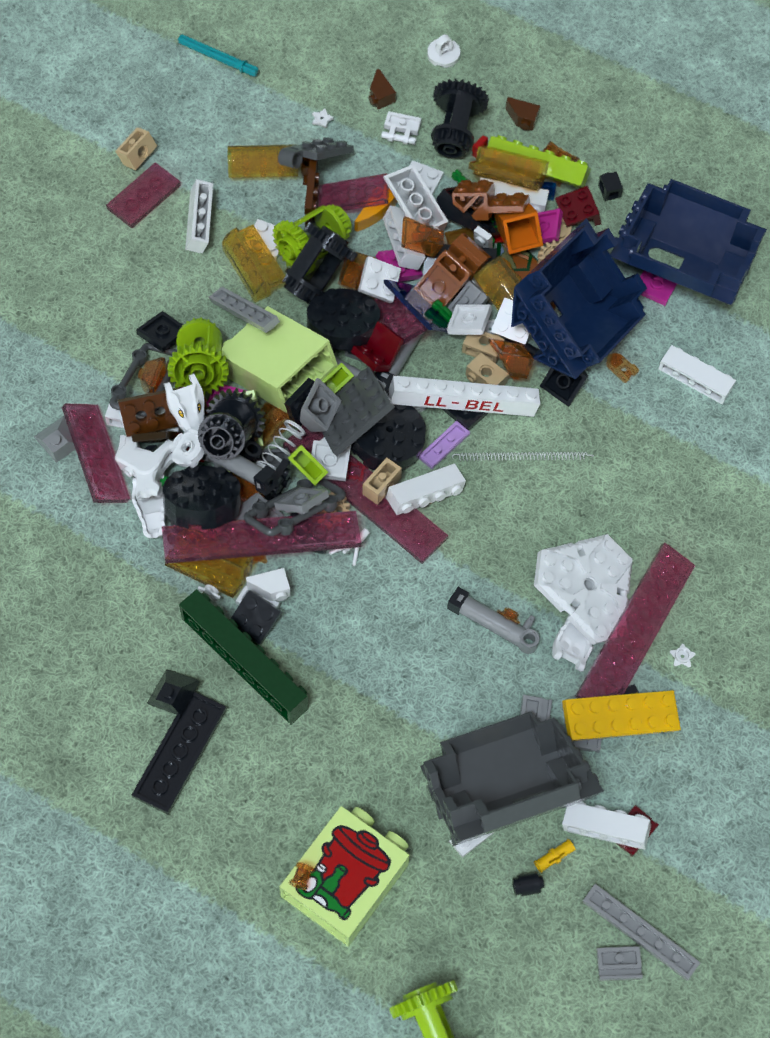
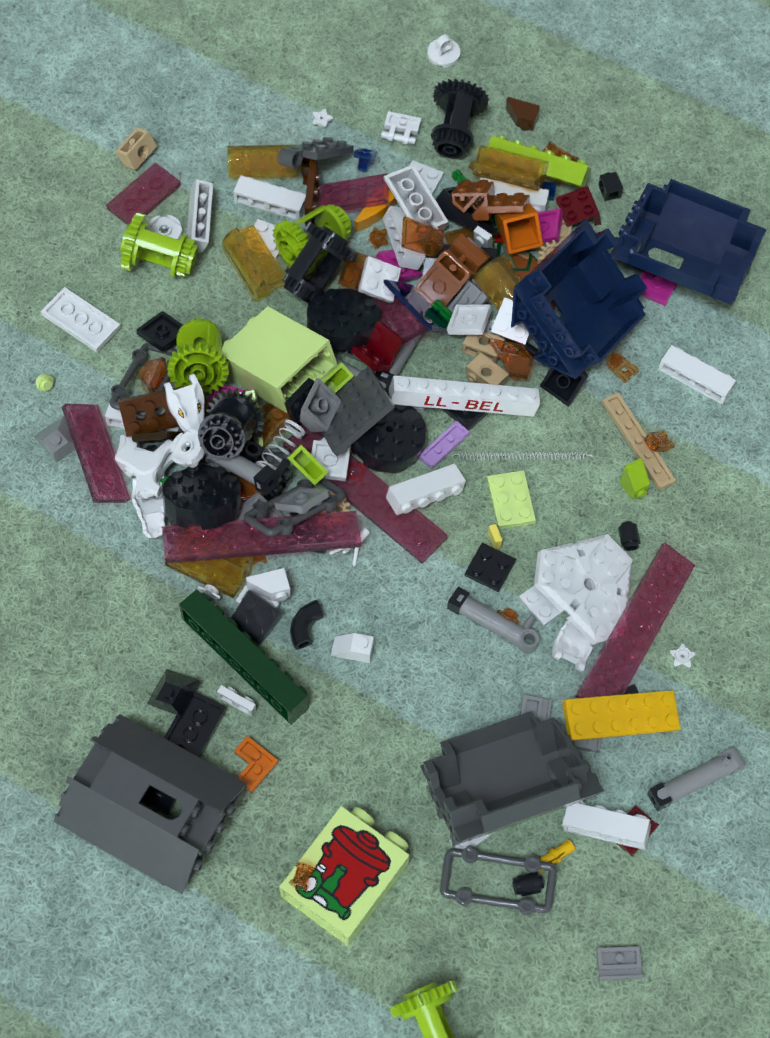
teal axle [178,34,259,77] -> none
light grey plate [209,287,280,333] -> none
tan brick [363,457,402,505] -> none
reddish brown slope [368,69,396,110] -> none
red tile [472,135,488,158] -> none
light grey plate [582,884,701,981] -> none
none -> yellowish green plate [36,374,54,392]
none -> white plate [41,287,121,353]
none -> dark grey panel [53,714,247,894]
none -> lime piece [120,212,199,278]
none -> white plate [149,215,183,240]
none -> white plate [217,685,256,717]
none -> white brick [233,176,306,220]
none -> orange plate [234,736,279,793]
none -> black cylinder [290,600,323,650]
none -> white slope [331,633,374,663]
none -> clear blue tile [354,147,377,172]
none -> clear orange plate [368,227,388,250]
none -> dark grey bar [440,846,557,916]
none -> black plate [464,543,516,592]
none -> yellowish green plate [487,470,536,529]
none -> light yellow tile [488,524,502,549]
none -> white plate [518,586,572,627]
none -> tan plate [602,392,676,491]
none -> black brick [618,521,640,551]
none -> lime slope [619,458,650,500]
none -> clear orange plate [644,430,675,452]
none -> light grey piece [647,747,747,812]

